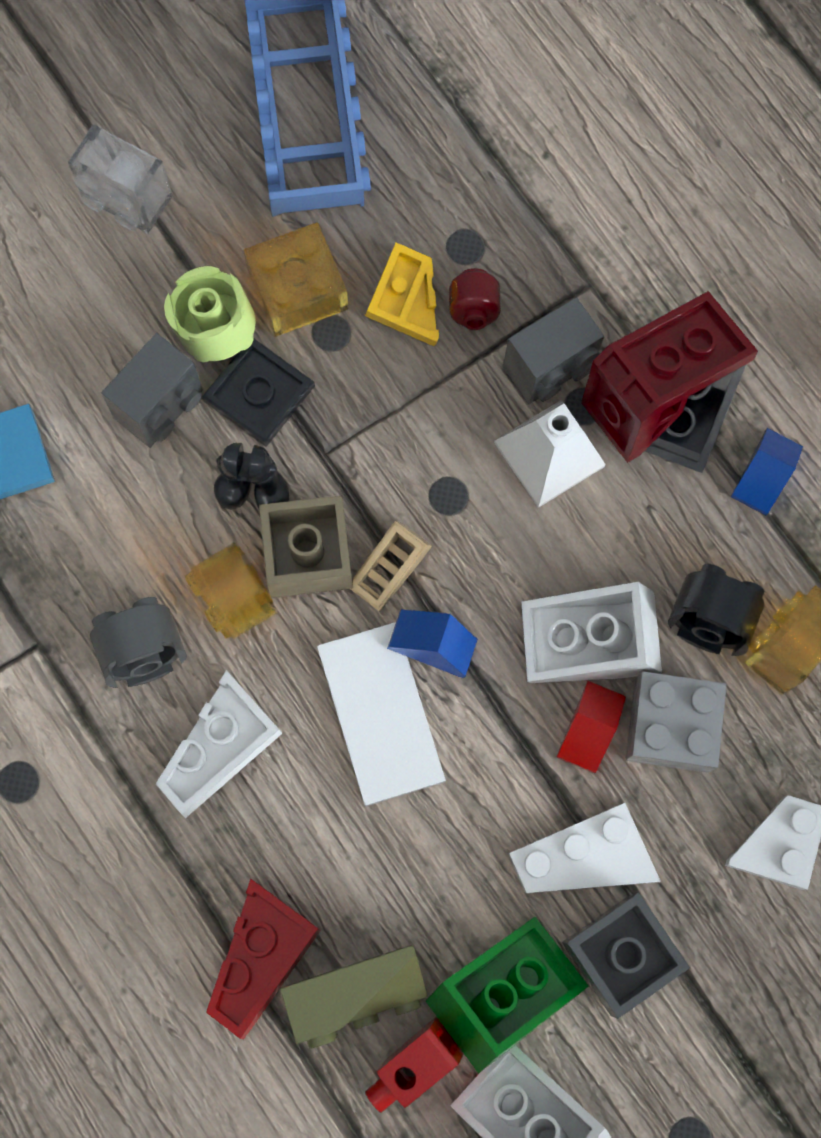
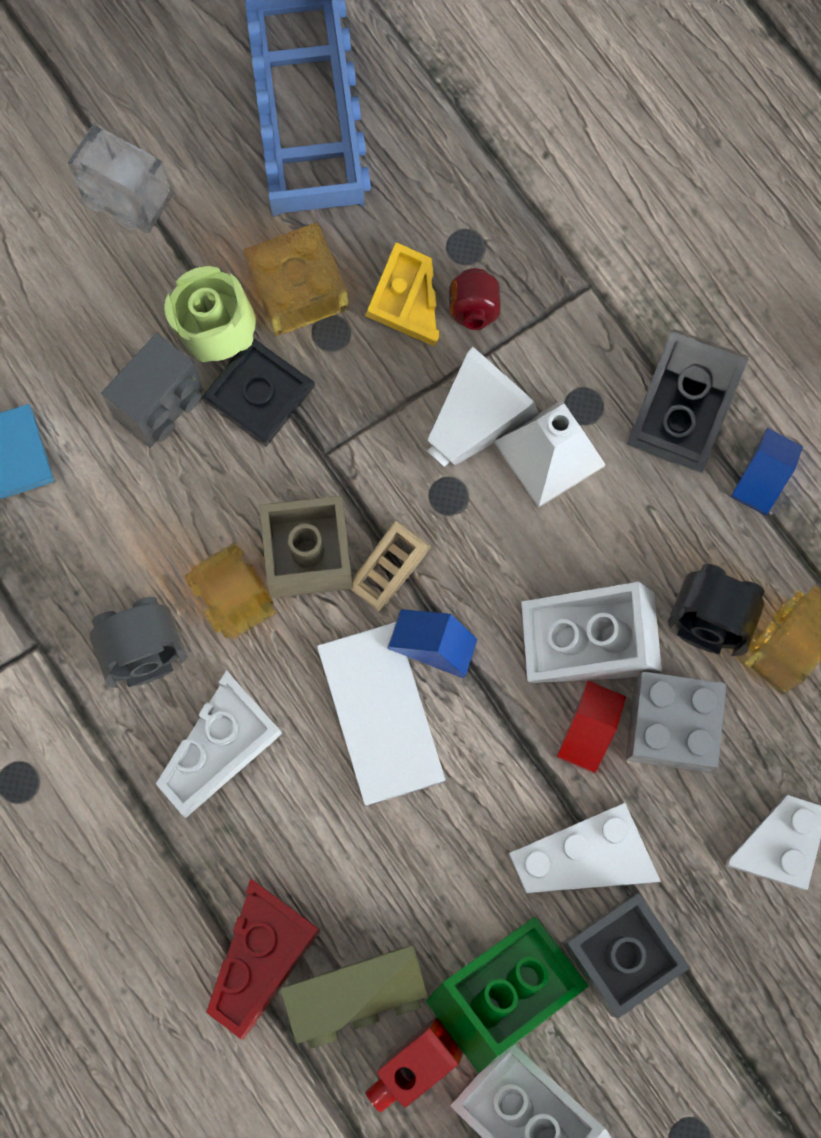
black piece [214,443,289,510] -> none
dark grey brick [502,297,604,405] -> none
dark red bracket [581,291,758,463] -> none
none -> white slope [427,347,539,467]

